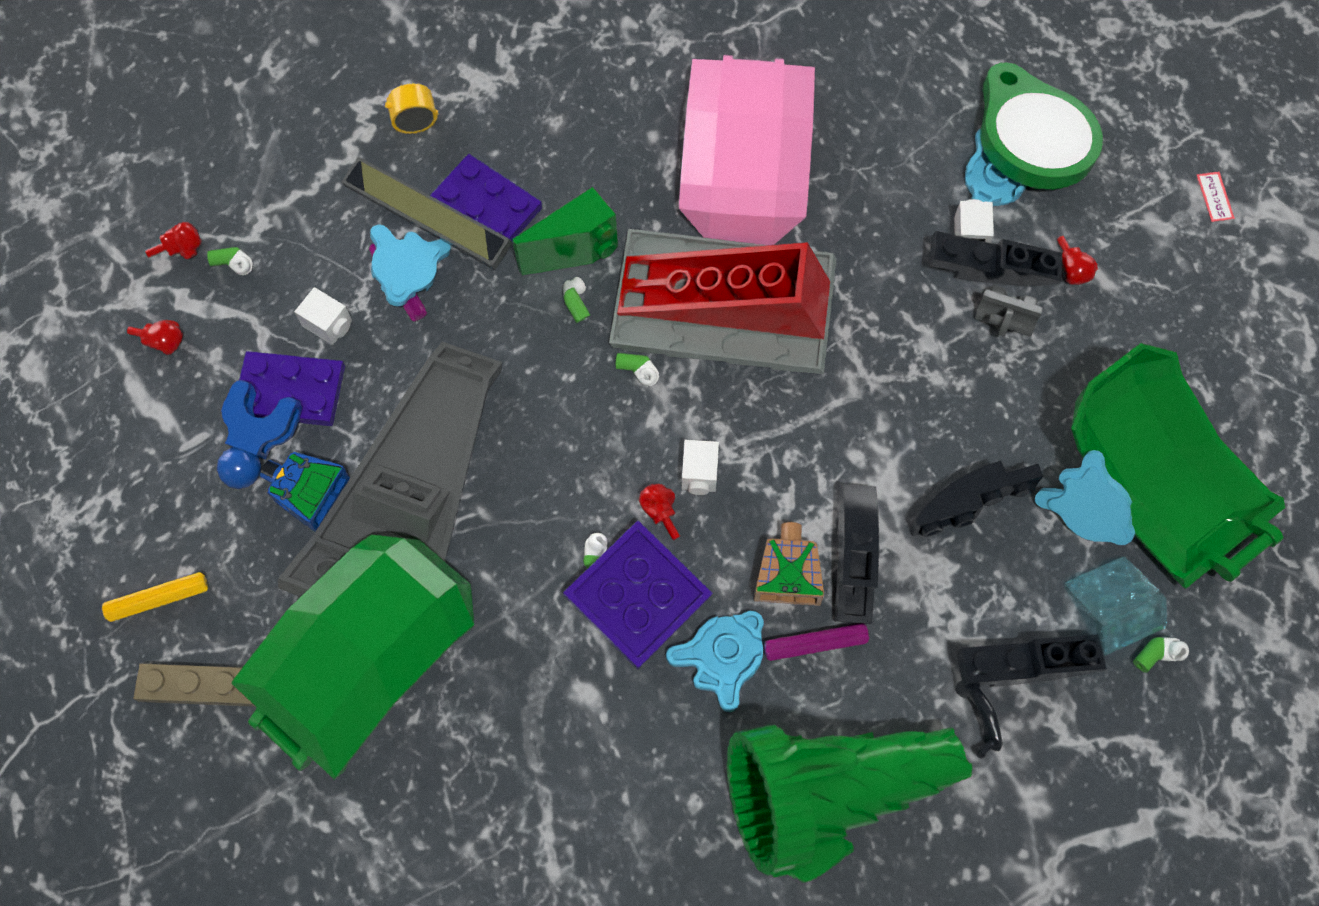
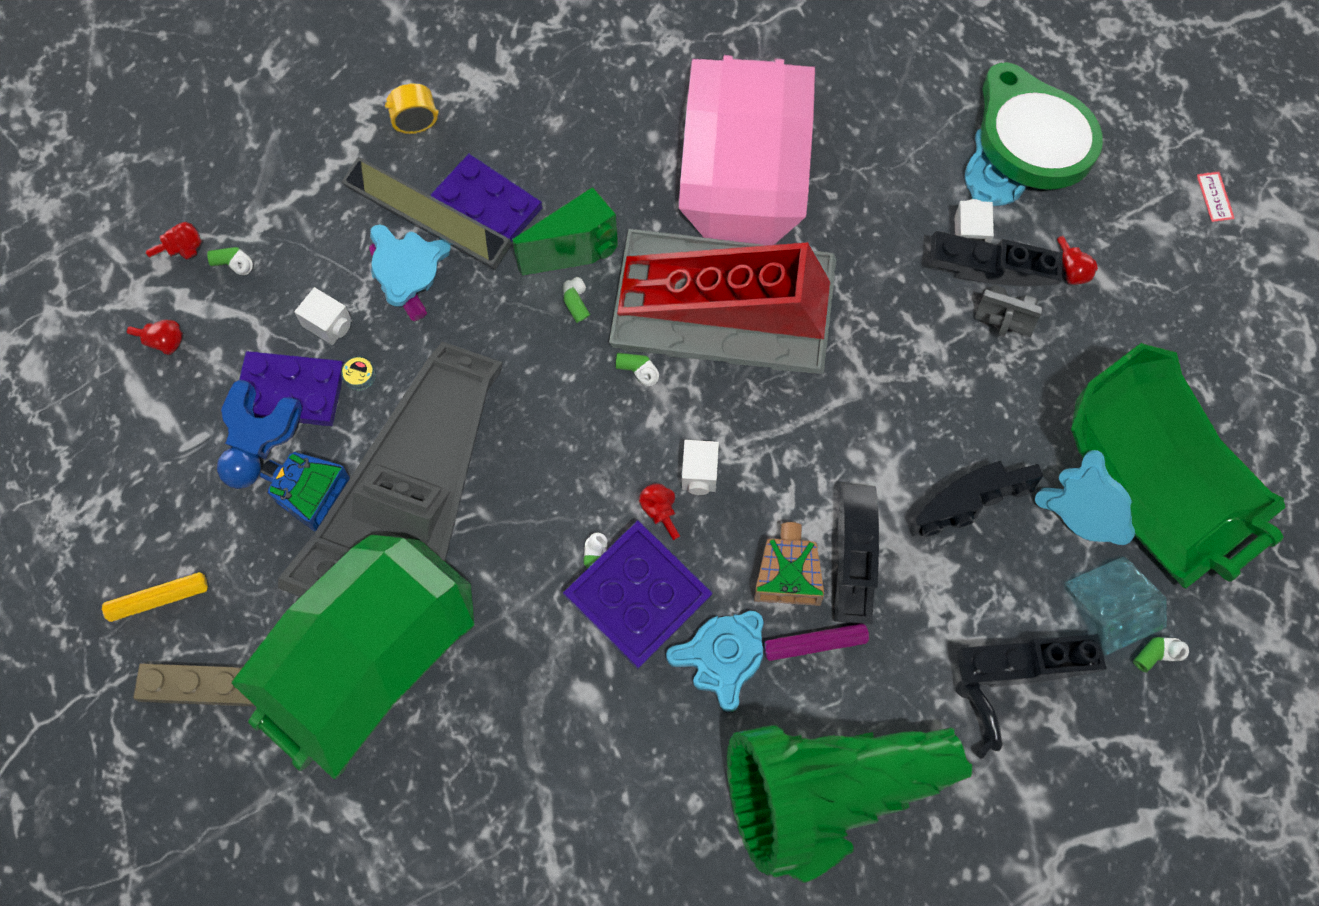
none -> tile [341,356,376,391]

